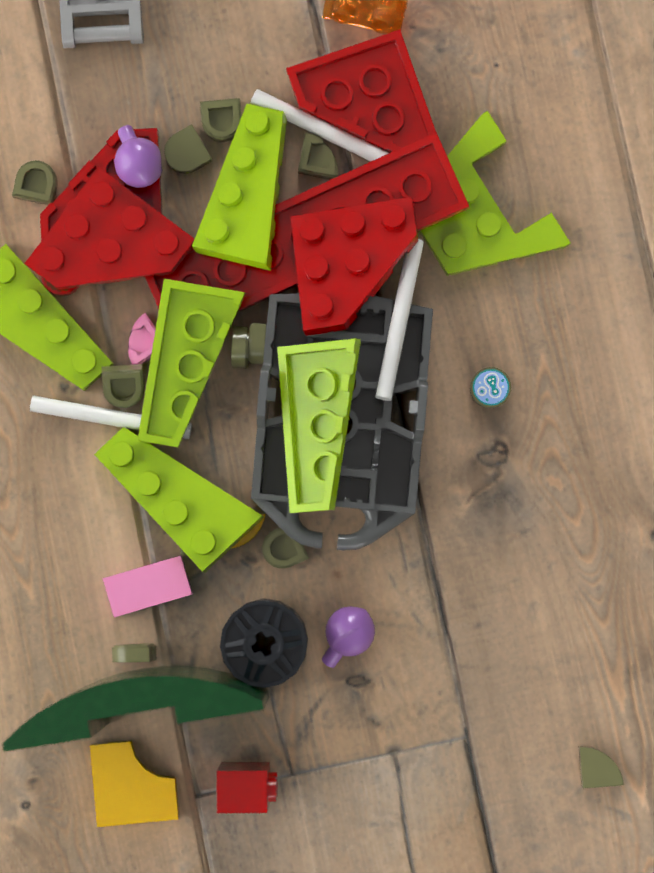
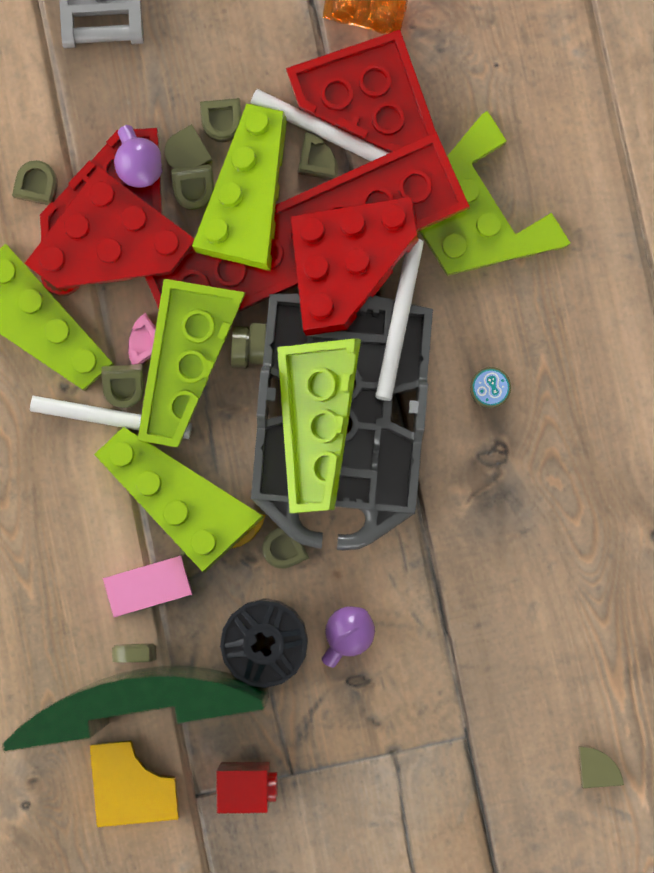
none -> olive tile [170,164,214,210]

